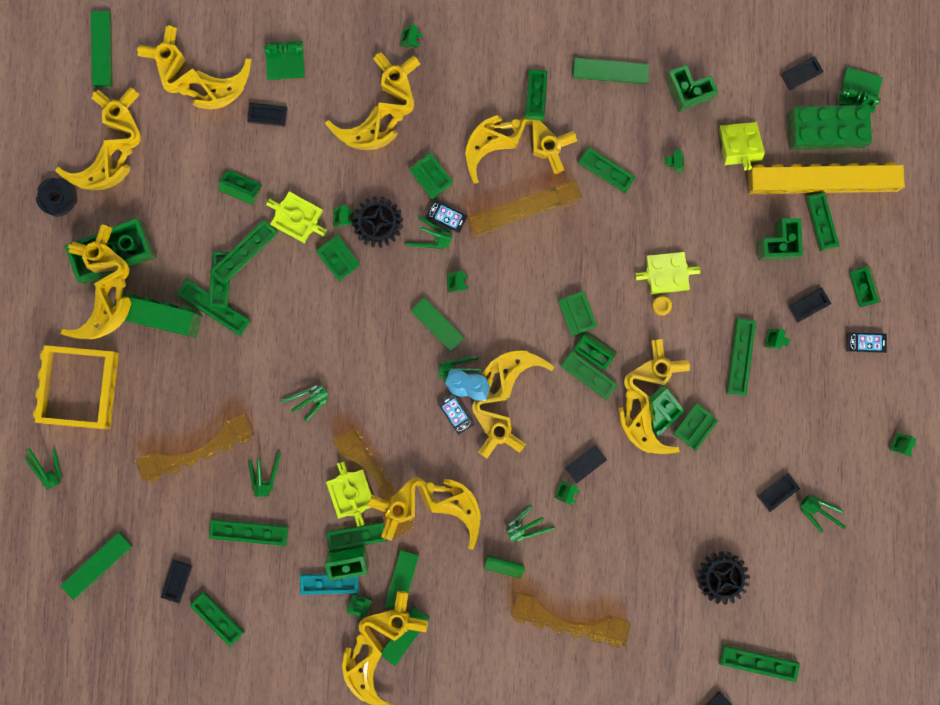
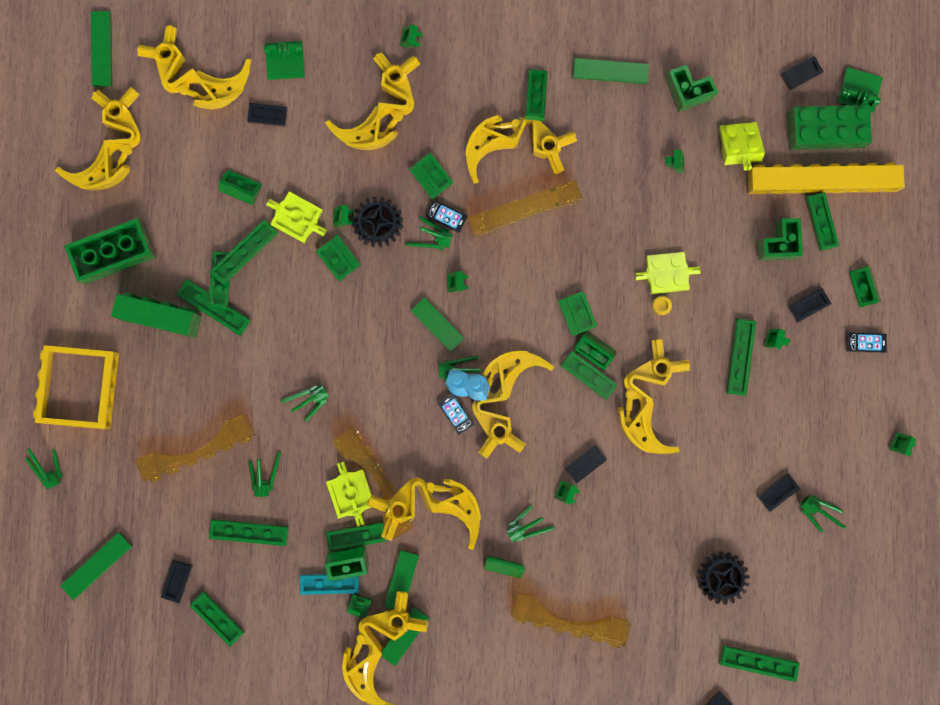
black plate [36,178,77,217] -> none
yellow piece [60,224,131,340] -> none
green tile [578,147,636,194] -> none
green wing [649,385,684,437] -> none
green plate [672,403,719,451] -> none

